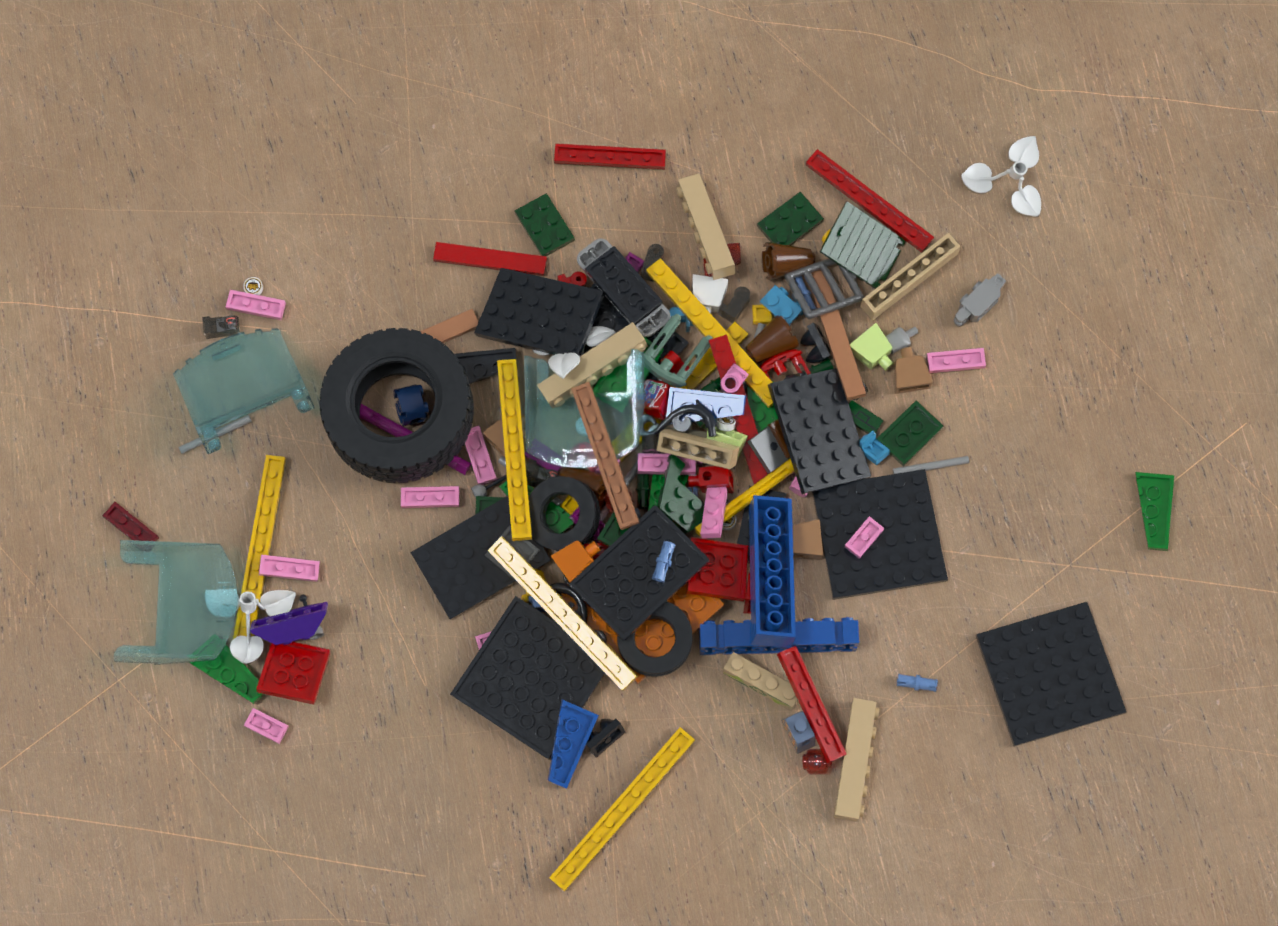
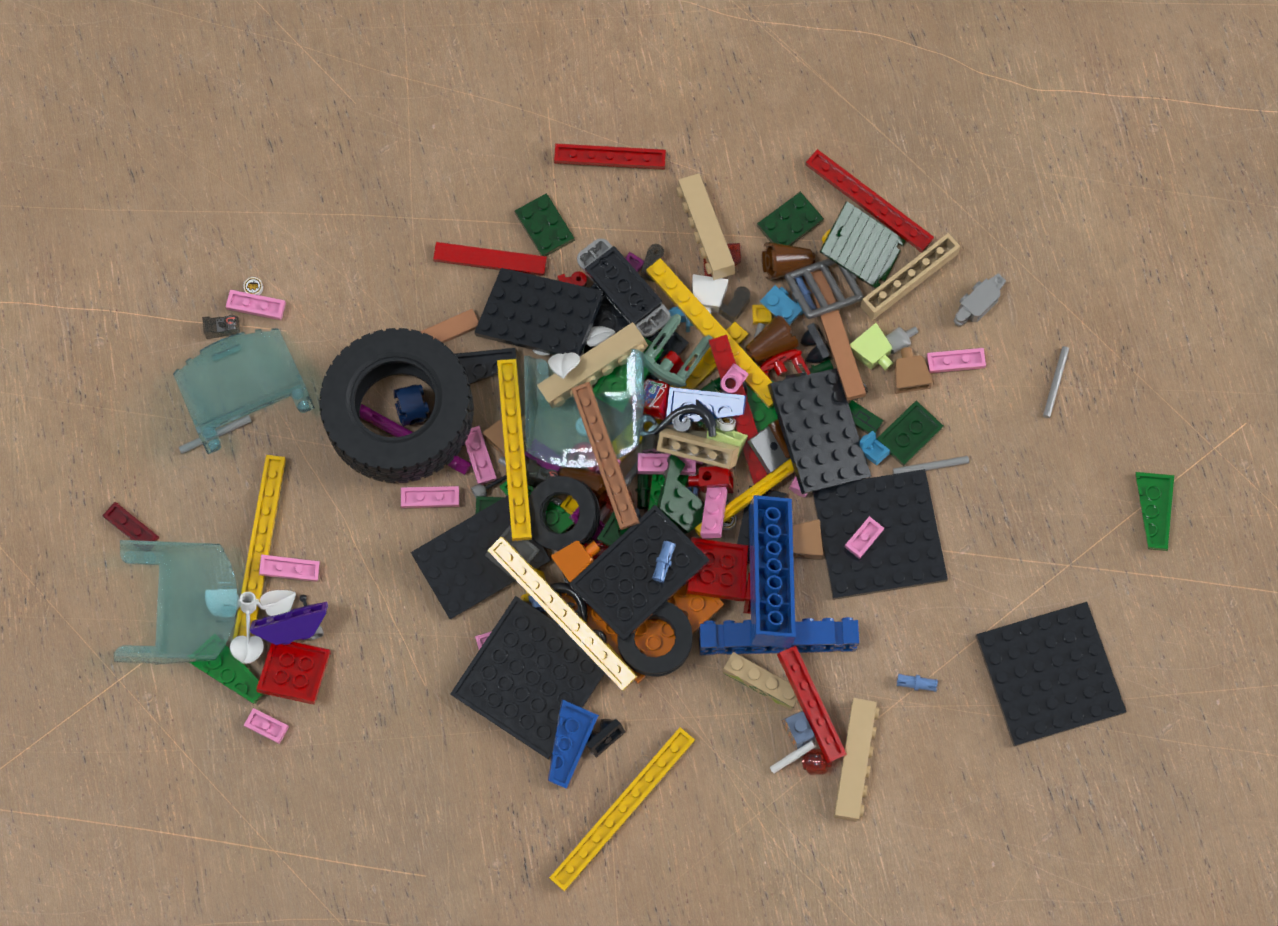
white plant [961,136,1041,217] -> none
none -> white piece [770,740,817,773]
none -> light grey bar [1043,346,1069,418]

